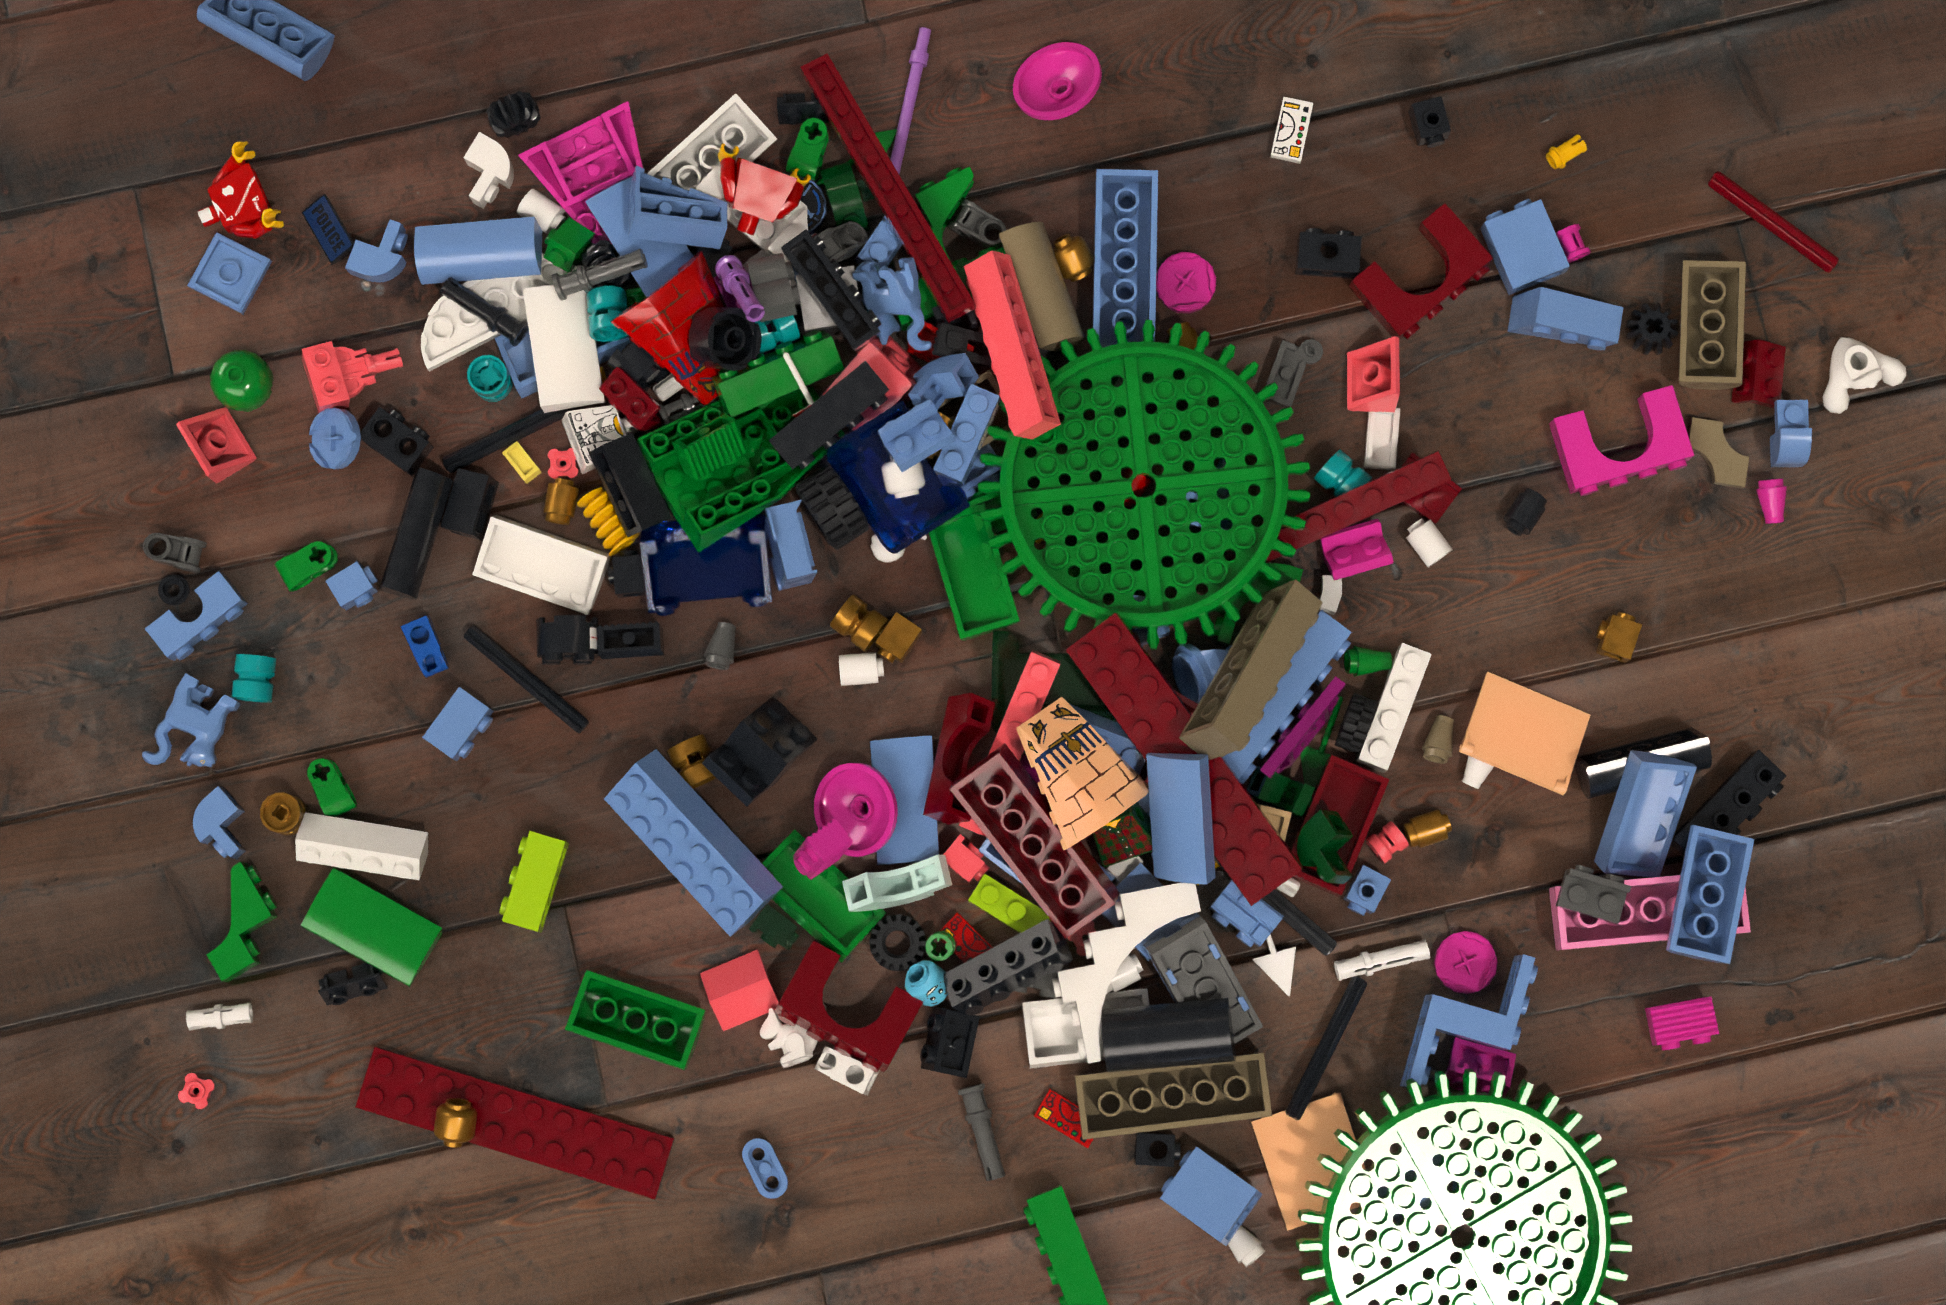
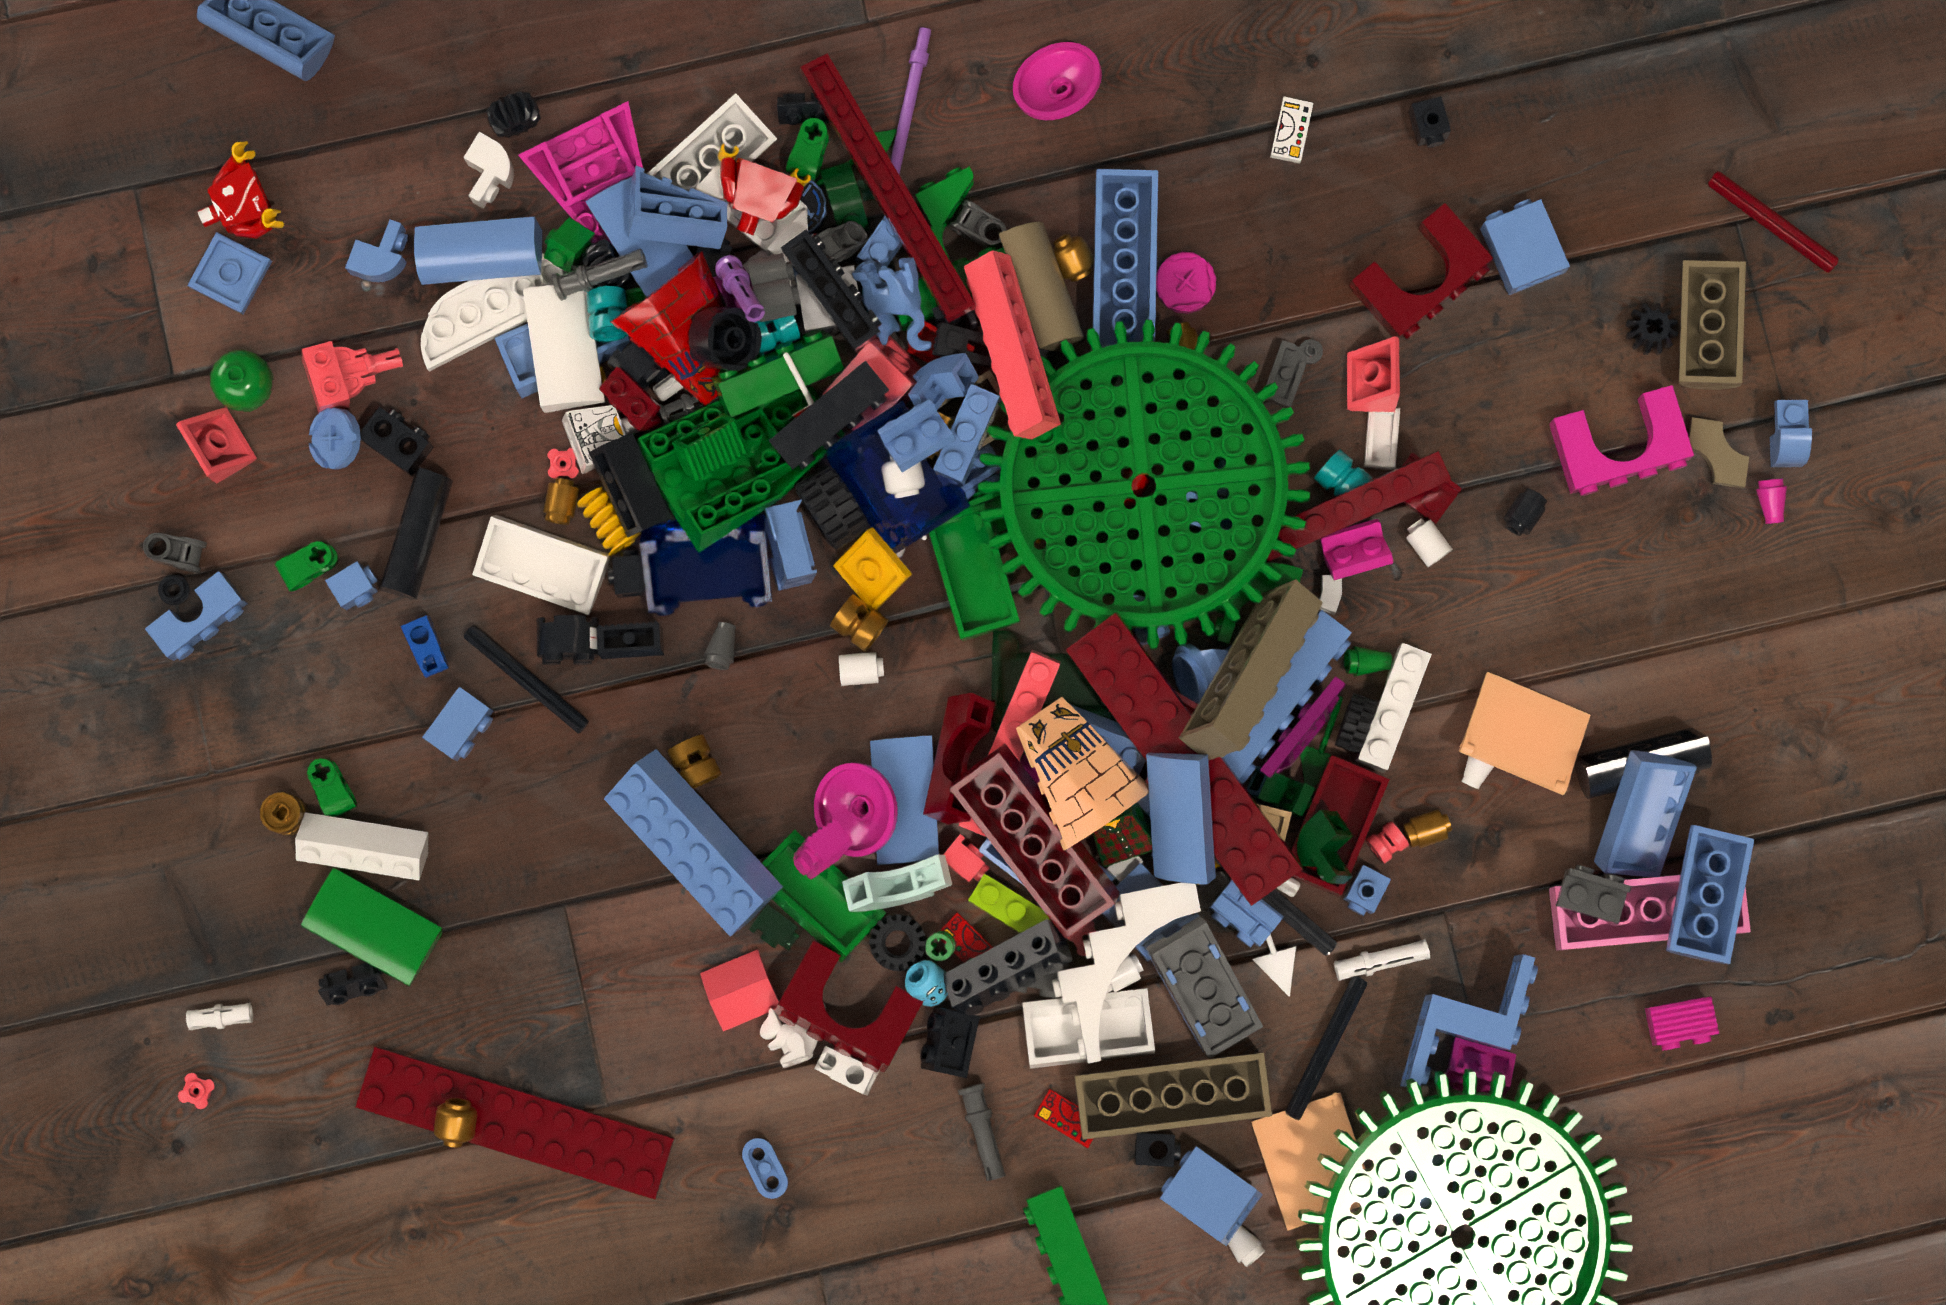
medium blue animal [142,673,240,767] -> none
medium blue brick [193,786,246,859] -> none
green arch [206,862,278,982] -> none
teal wheel [231,654,276,703] -> none
slope [301,194,354,265] -> none
black pin [440,277,529,346] -> none
black hinge [440,468,499,541] -> none
black axle [442,406,585,473] -> none
teal wheel [467,355,513,402] -> none
lime brick [499,831,569,933] -> none
light yellow piece [502,441,542,484] -> none
white brick [517,188,566,234] -> none
green brick [565,970,706,1071] -> none
black bracket [702,697,817,806] -> none
pearl gold brick [875,612,922,663] -> none
black brick [1101,998,1236,1072] -> none
black brick [1295,228,1362,279] -> none
dark tan cone [1422,715,1454,764] -> none
dark pink tile [1434,931,1498,994] -> none
medium blue wedge [1507,287,1623,350] -> none
yellow pin [1546,134,1587,169] -> none
dark pink bush [1556,224,1591,263] -> none
pearl gold brick [1596,612,1642,663] -> none
black brick [1671,750,1786,856] -> none
dark red bracket [1732,339,1786,408] -> none
white head [1822,337,1907,414] -> none
none -> yellow tile [833,527,912,611]

